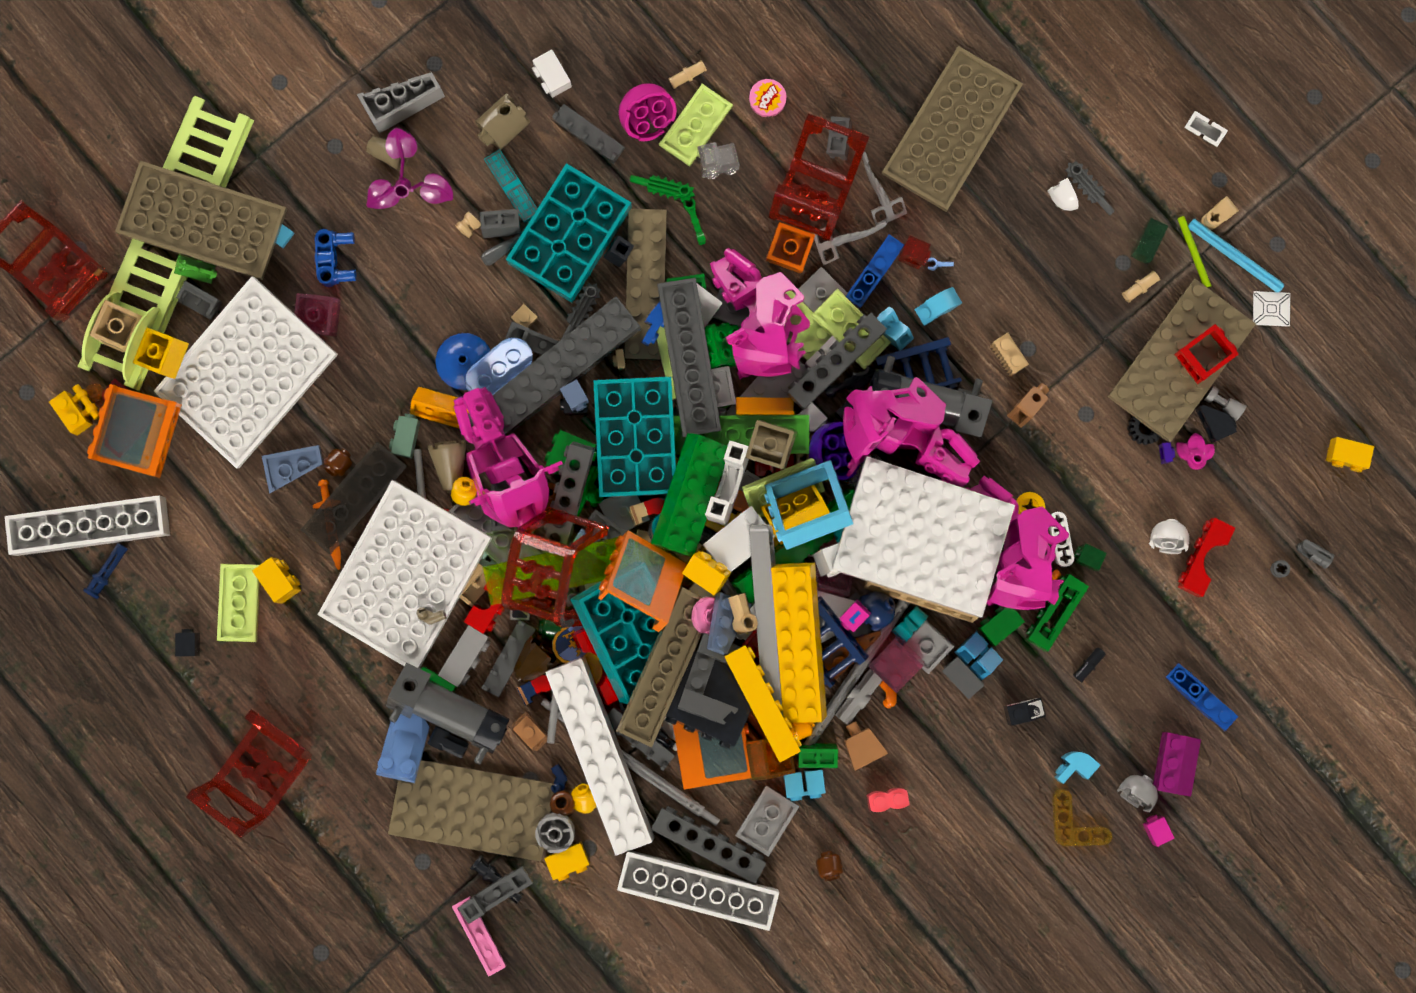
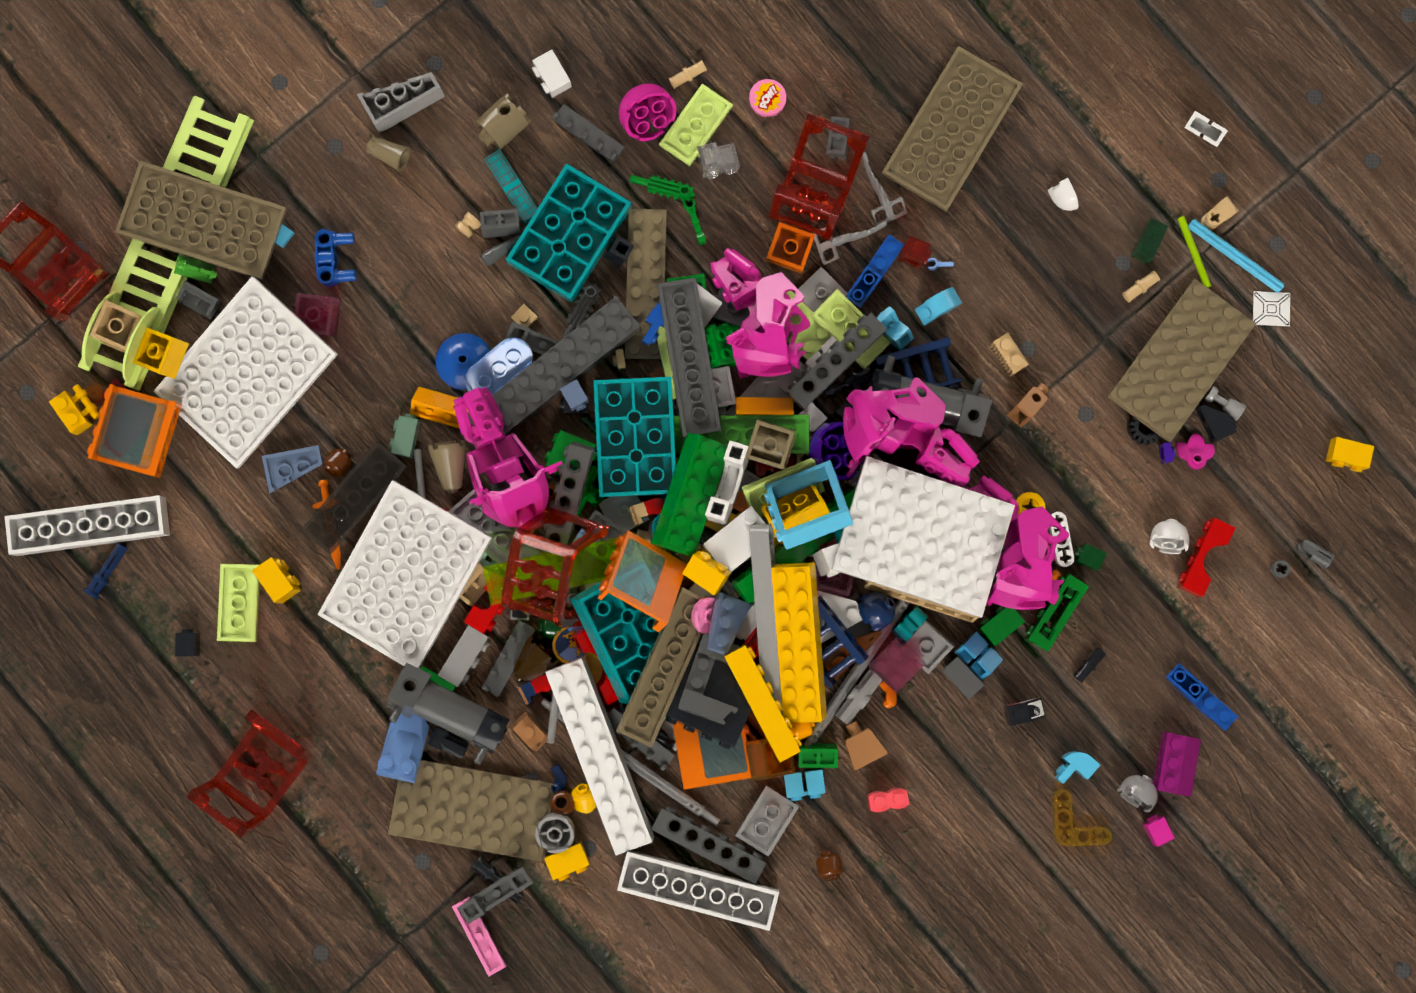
magenta plant [366,128,454,209] -> none
dark tan arm [416,607,447,625] -> none
yellow head [451,477,477,506] -> none
tan piece [728,593,758,634] -> none
dark pink brick [839,599,871,632] -> none
dark grey piece [1065,160,1115,216] -> none
red window [1174,324,1239,384] -> none

